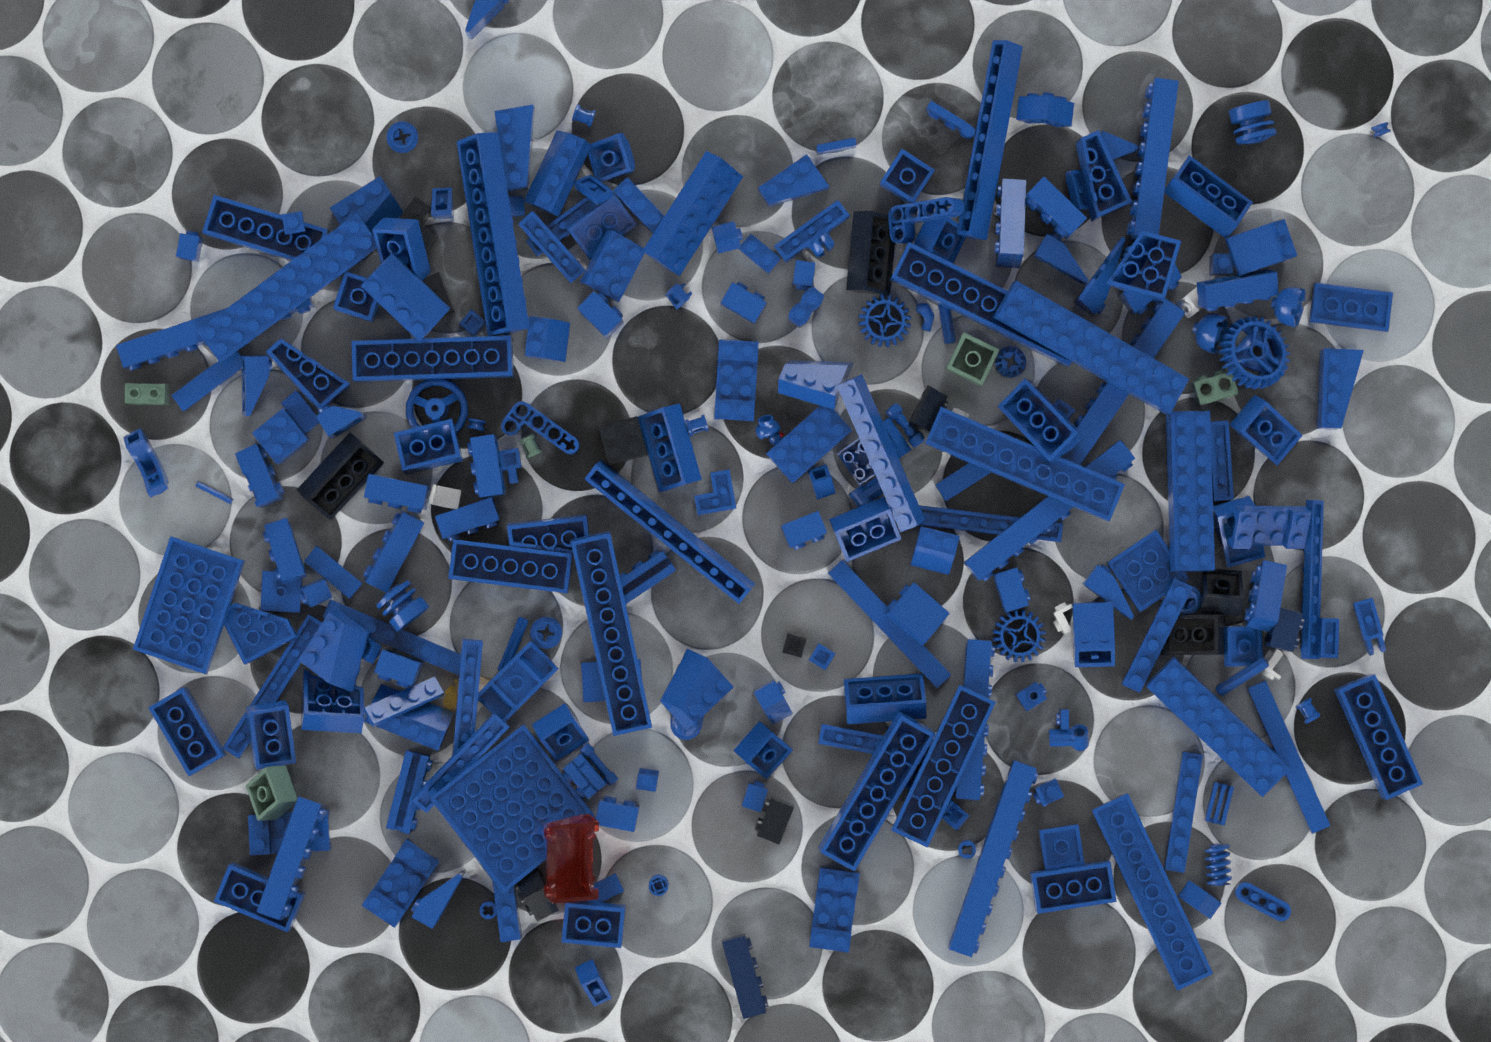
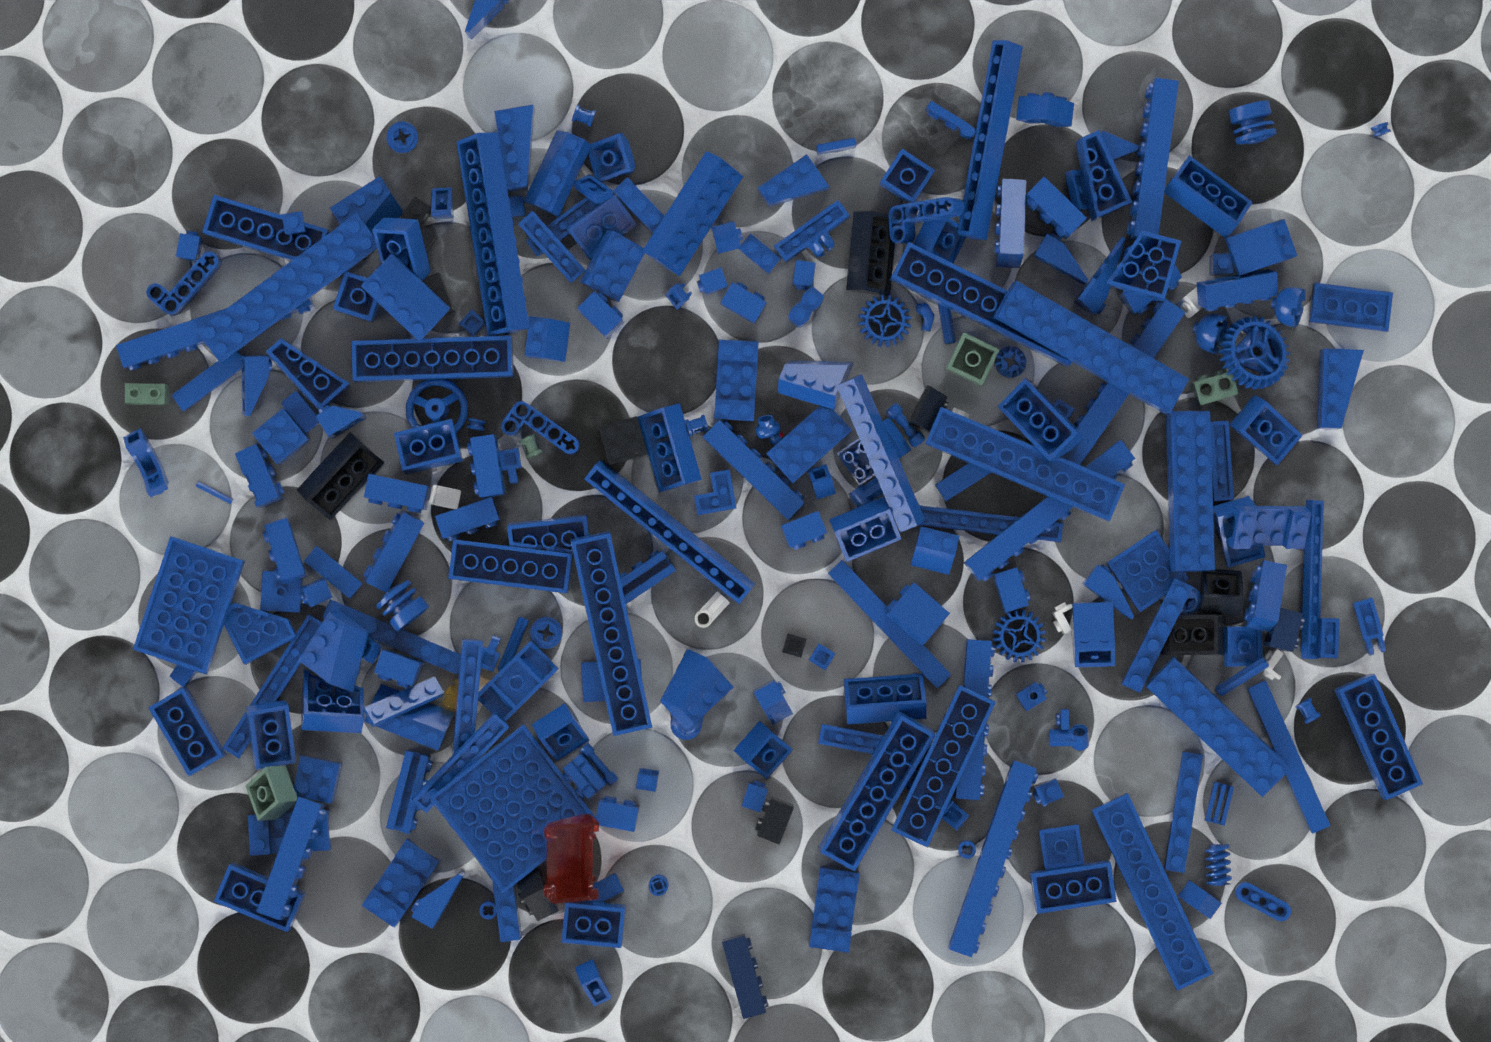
none -> blue beam [146,252,222,316]
none -> blue slope [170,665,197,687]
none -> blue brick [294,755,343,803]
none -> blue plate [481,635,501,672]
none -> white piece [694,591,730,628]
none -> blue brick [696,268,728,296]
none -> blue brick [703,420,805,520]

